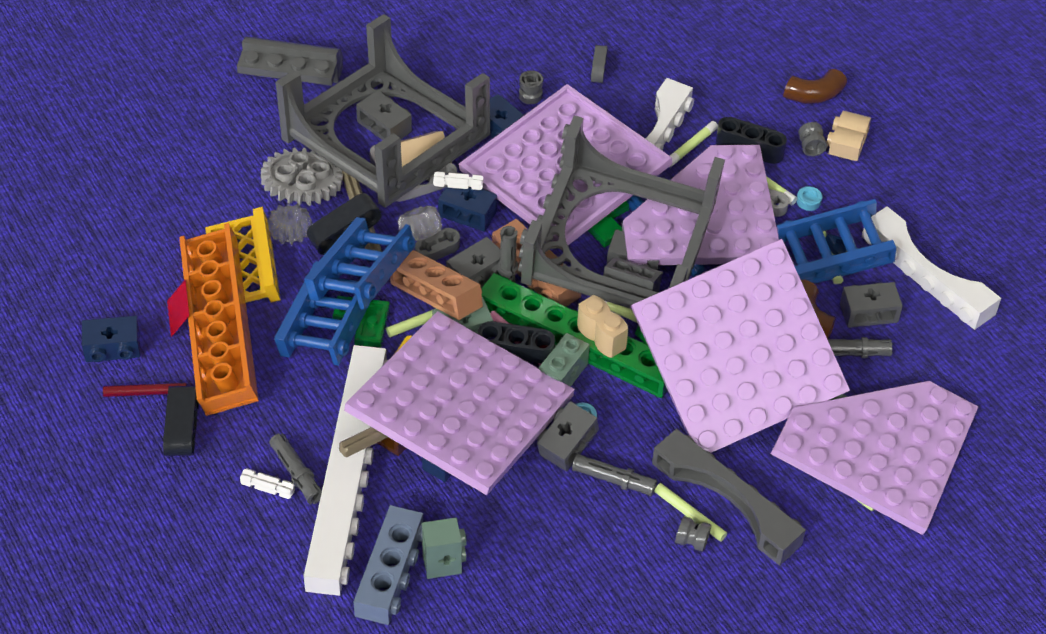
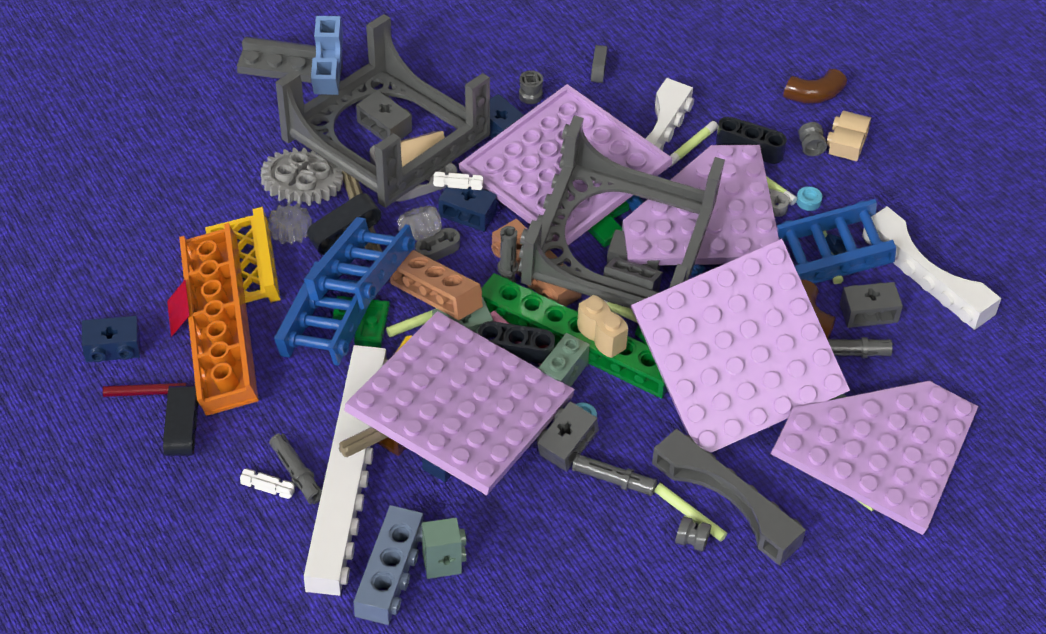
dark grey brick [446,237,500,288] -> none
none -> medium blue arch [311,16,343,95]

